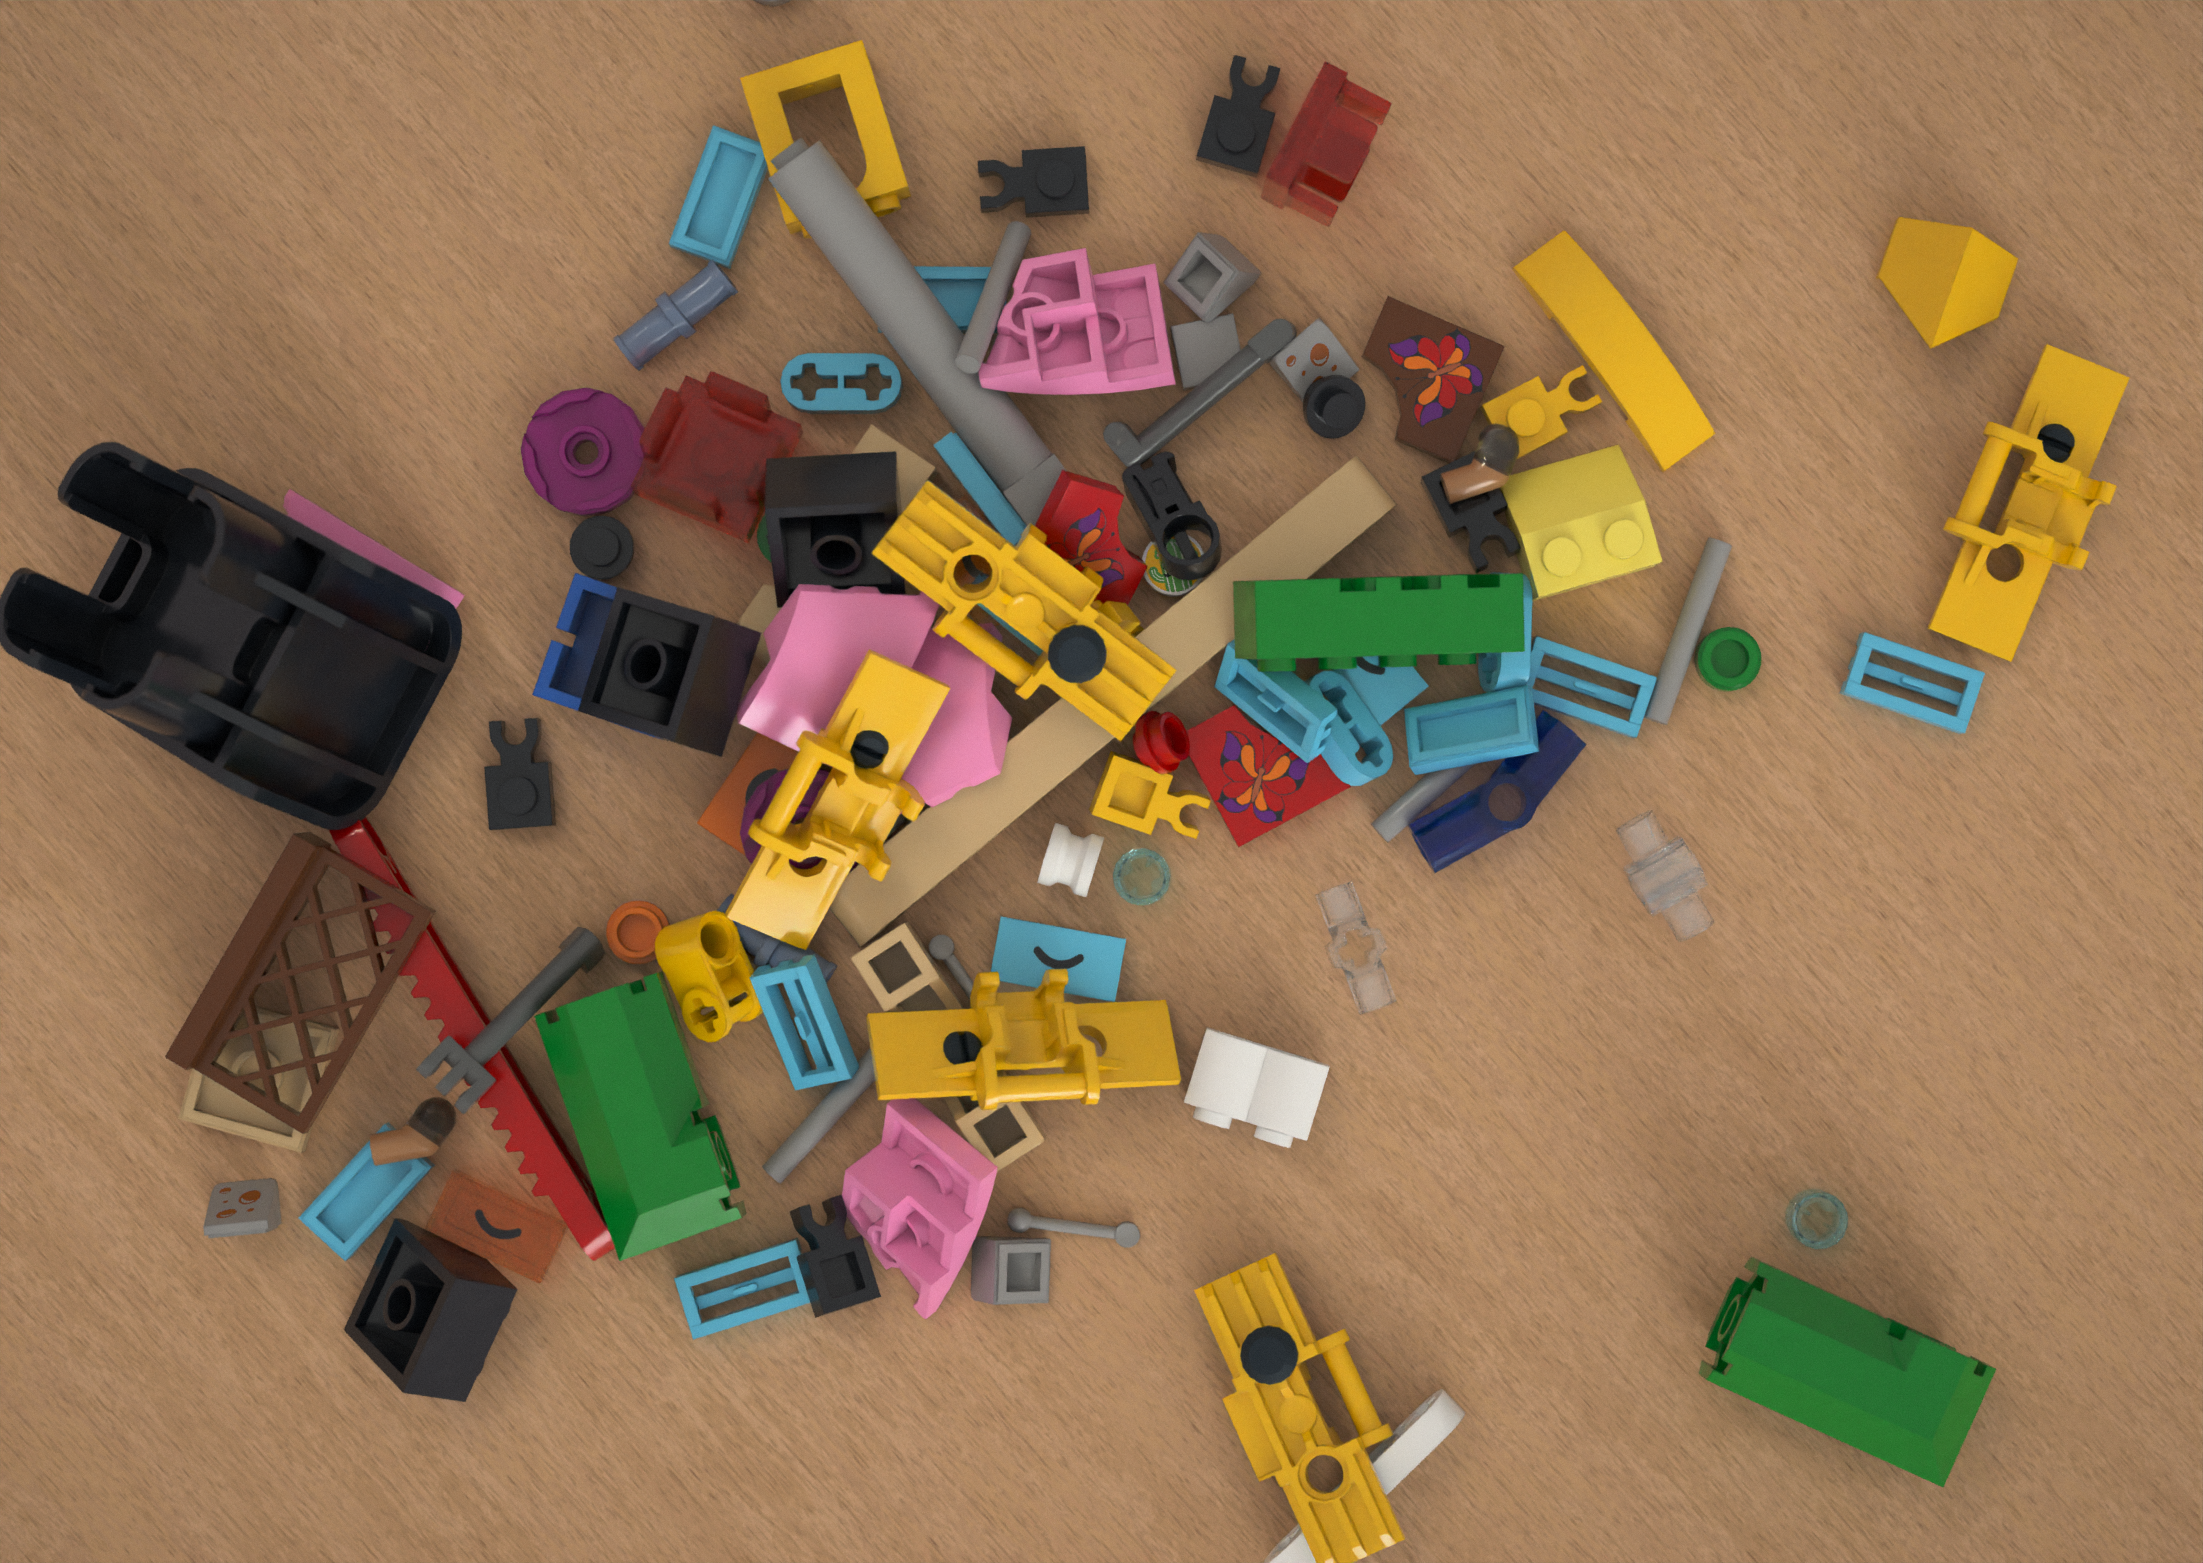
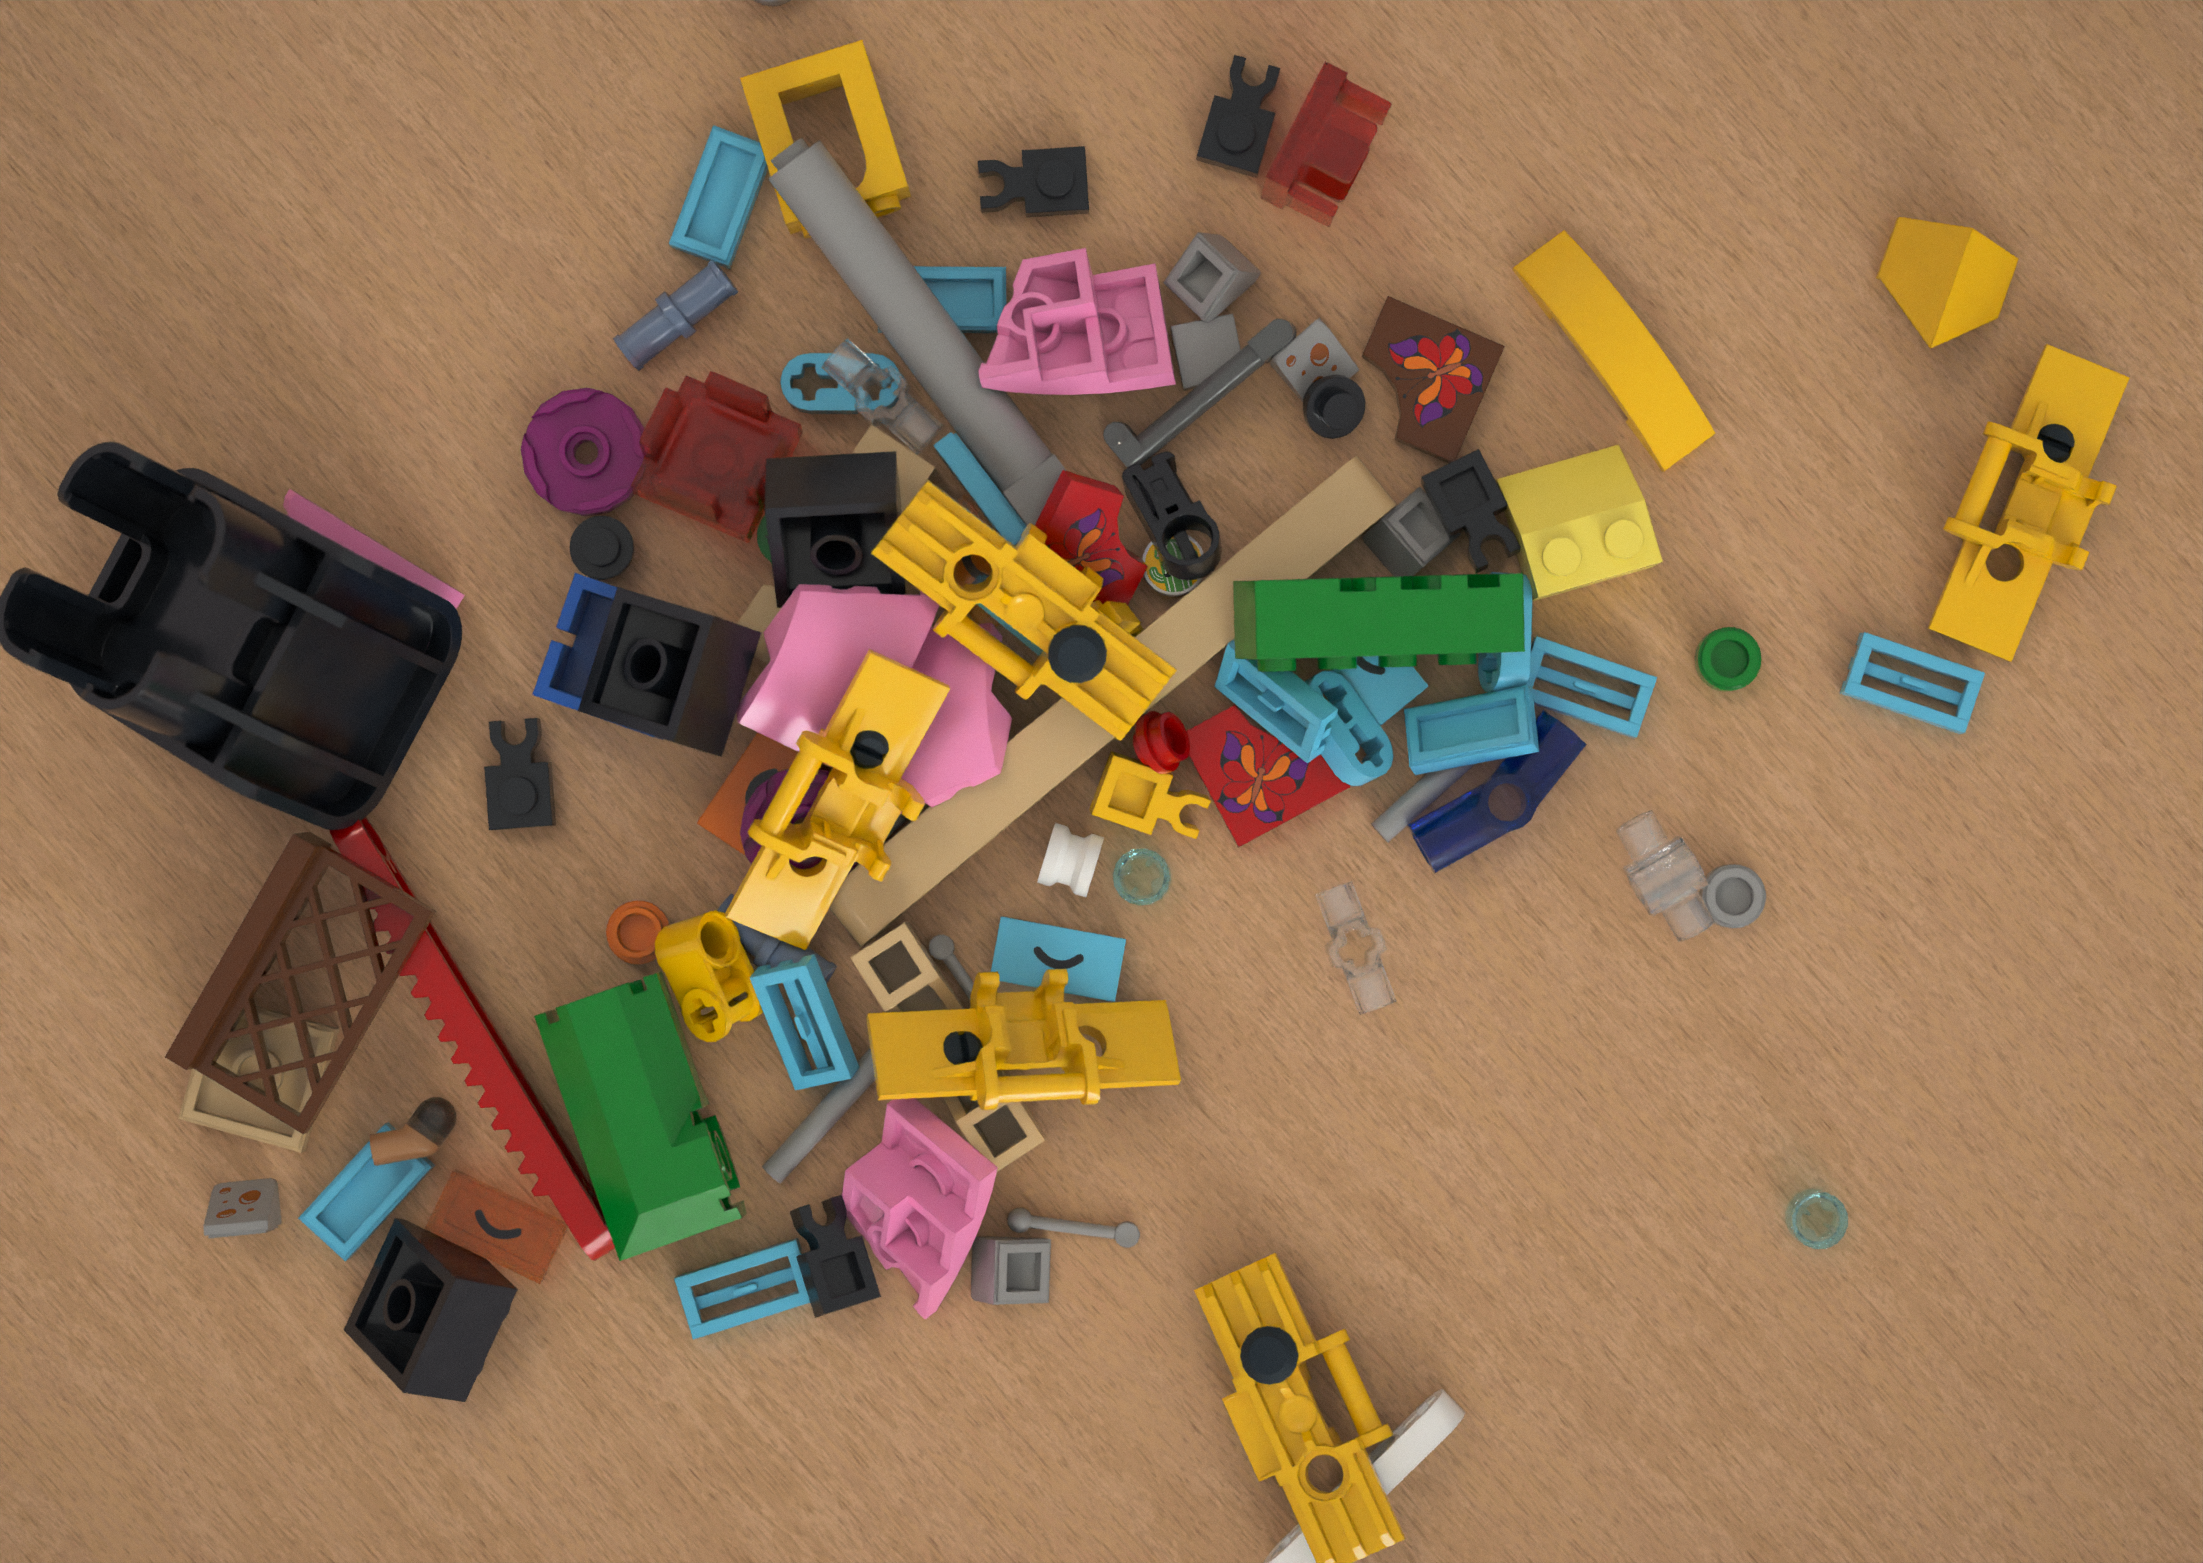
dark grey hinge [416,927,605,1114] -> none
light grey bar [955,221,1031,374] -> none
white brick [1184,1027,1330,1148] -> none
arm [1440,423,1519,504] -> none
yellow plate [1480,365,1602,464] -> none
light grey bar [1644,538,1732,725] -> none
green brick [1699,1256,1996,1487] -> none
none -> clear axle [821,338,944,455]
none -> light grey slope [1362,487,1461,576]
none -> light grey tile [1699,864,1766,928]

